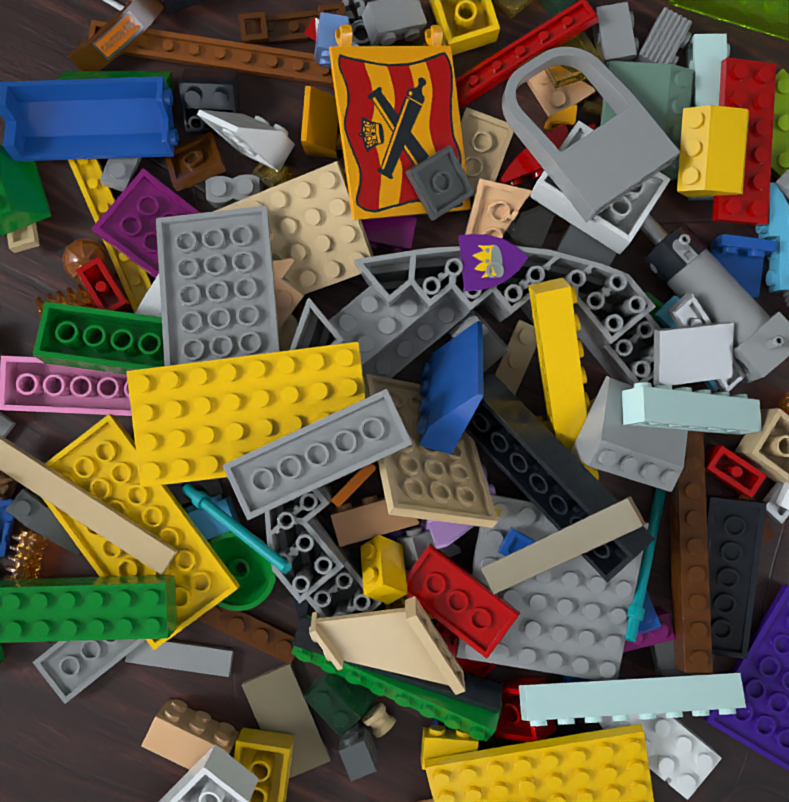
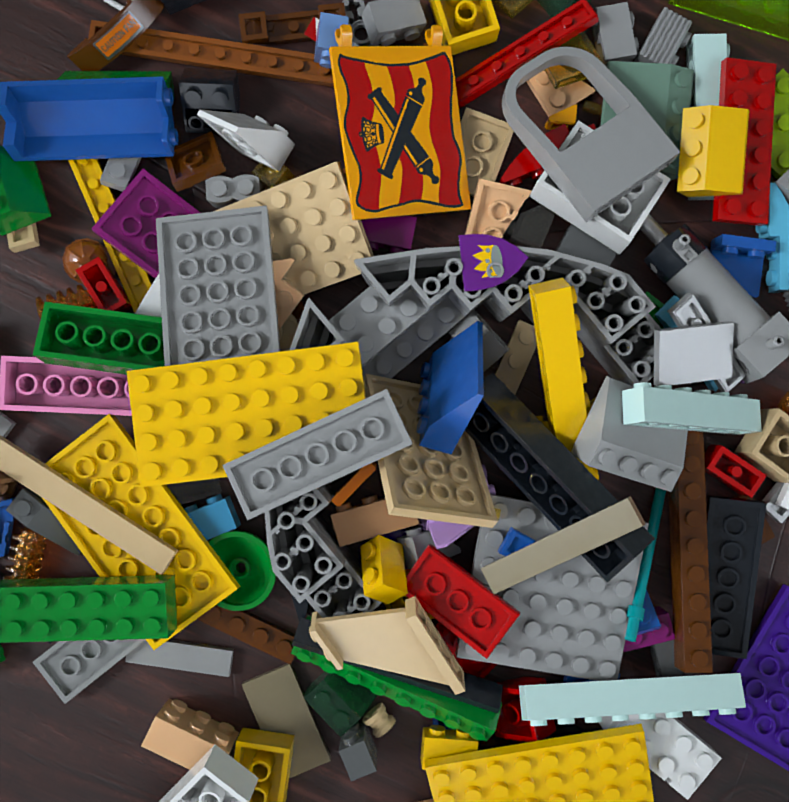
teal bar [182,484,292,574] -> none
light orange slope [301,86,343,158] -> none
dark grey tile [405,145,476,221] -> none

